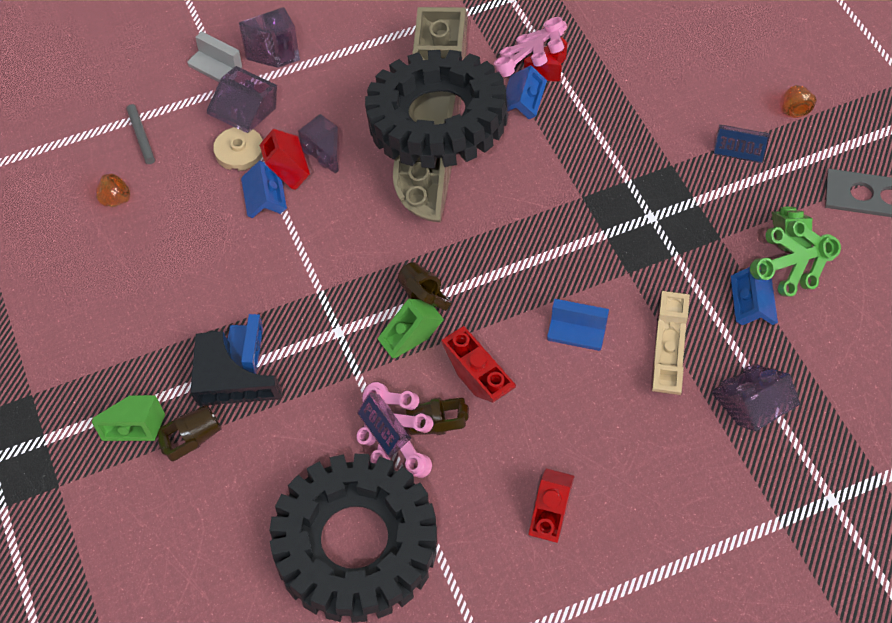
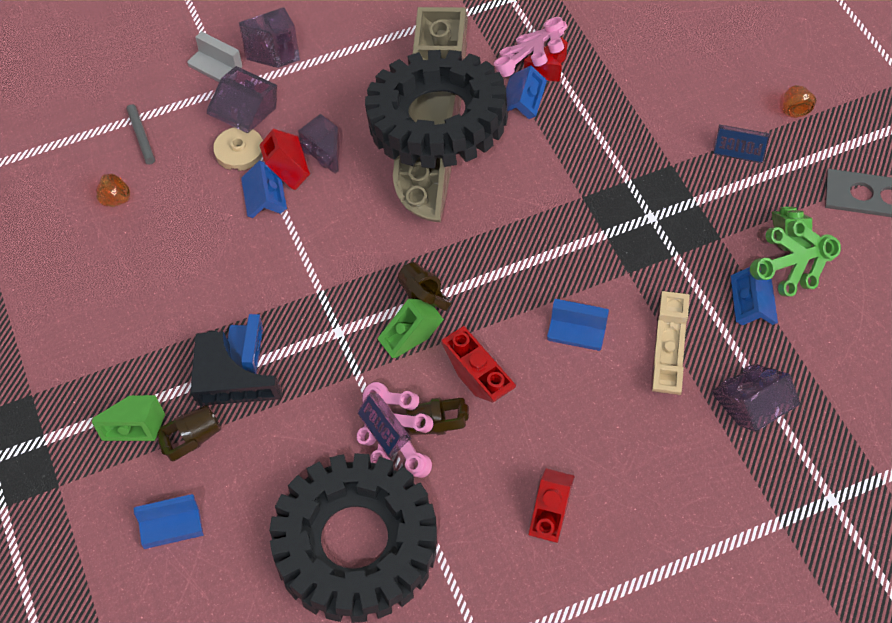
none -> blue panel [133,494,204,549]

